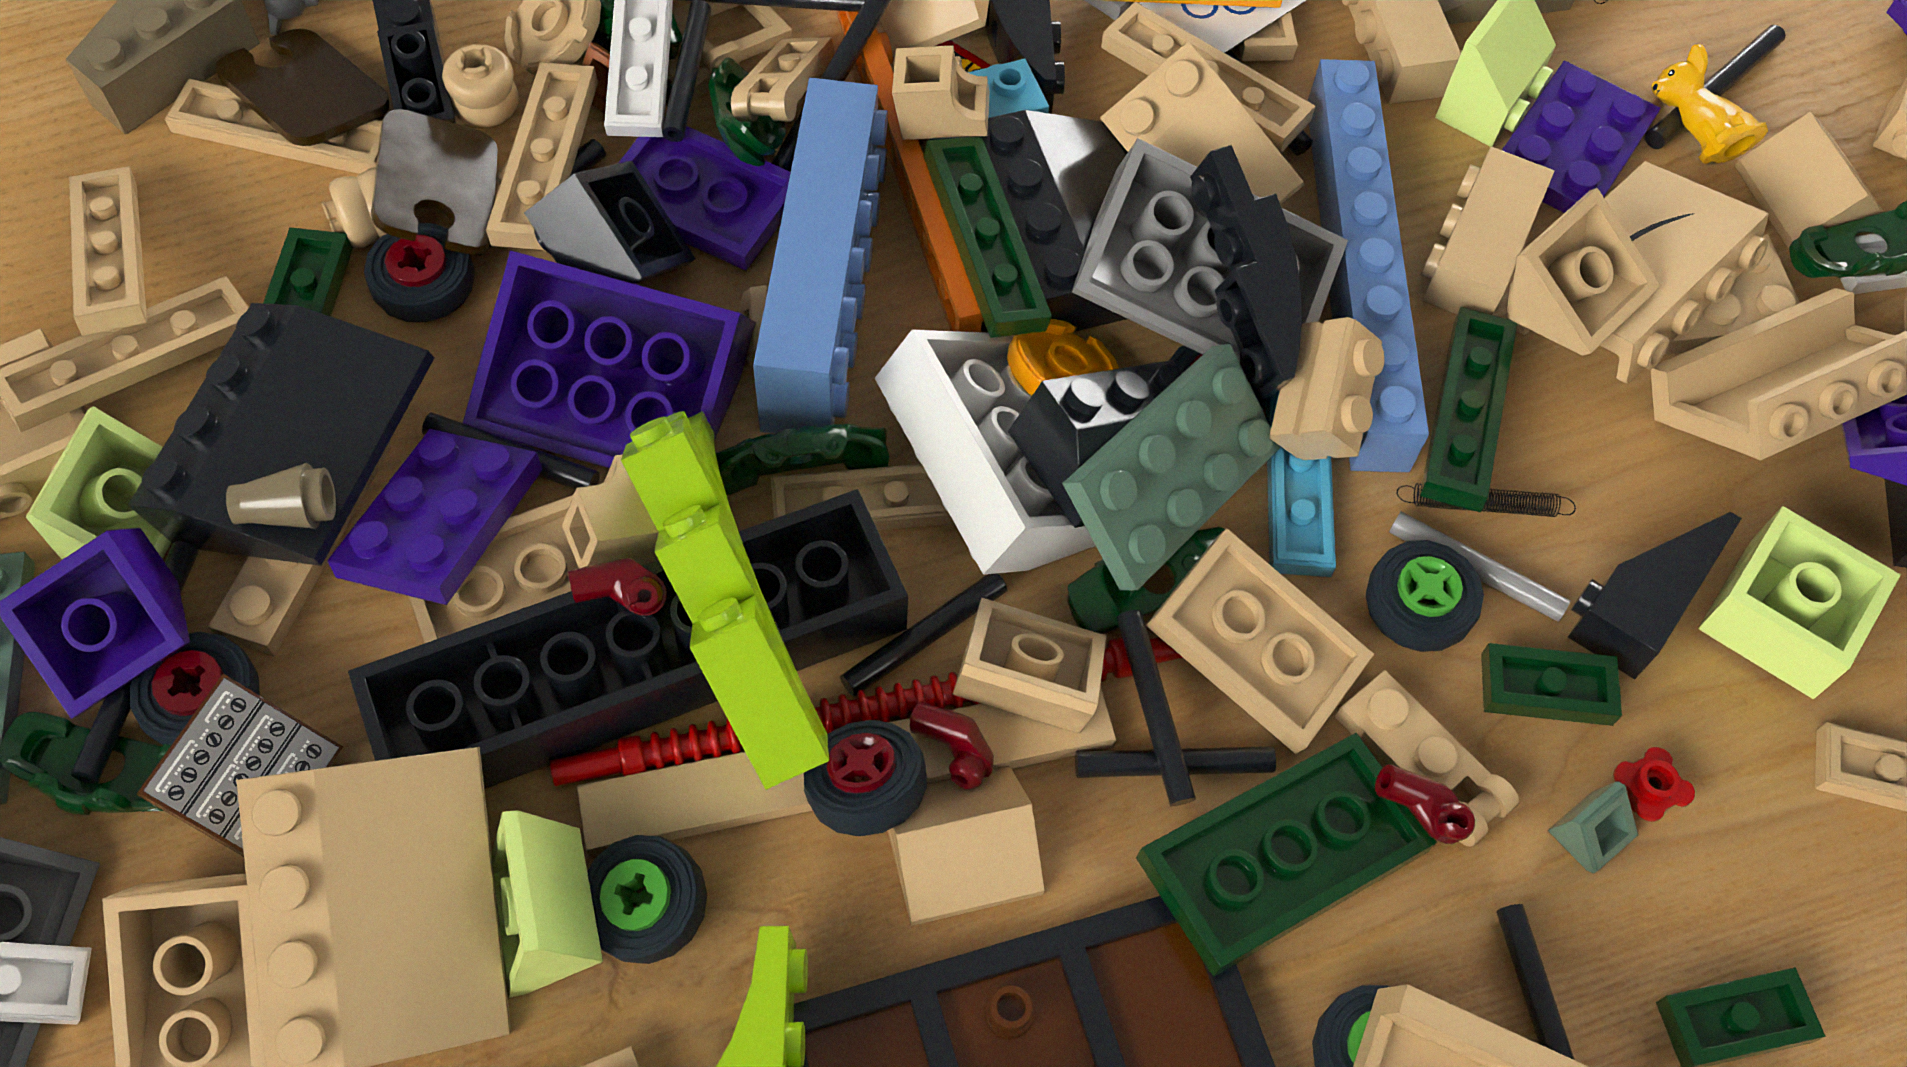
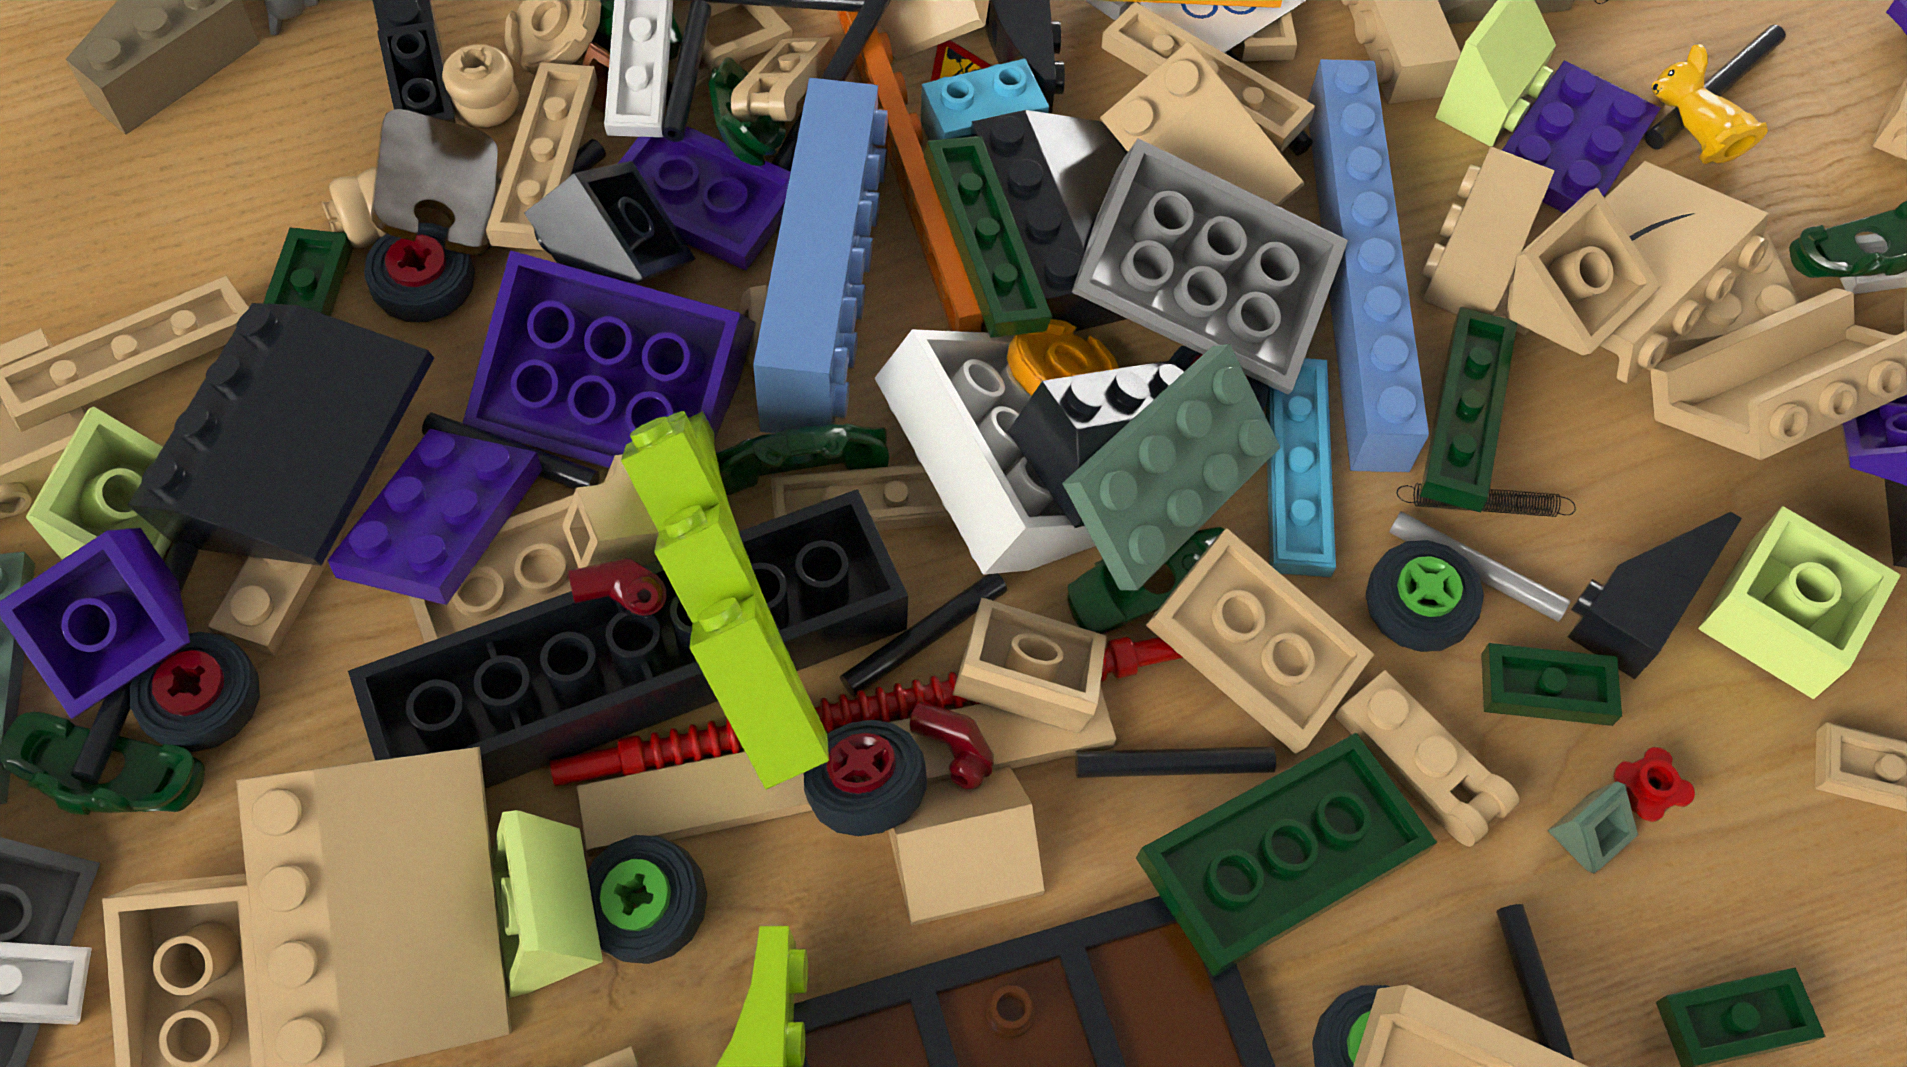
tan plate [69,166,147,336] -> none
light grey tile [136,674,343,857] -> none
tan tile [165,78,383,174] -> none
dark brown piece [216,29,390,146] -> none
dark tan cone [226,463,336,529] -> none
tan brick [892,46,990,140] -> none
black bar [1116,610,1196,806] -> none
black slope [1190,145,1302,400] -> none
tan brick [1269,317,1384,460] -> none
dark red arm [1375,764,1475,844] -> none
tan slope [1734,112,1884,249] -> none

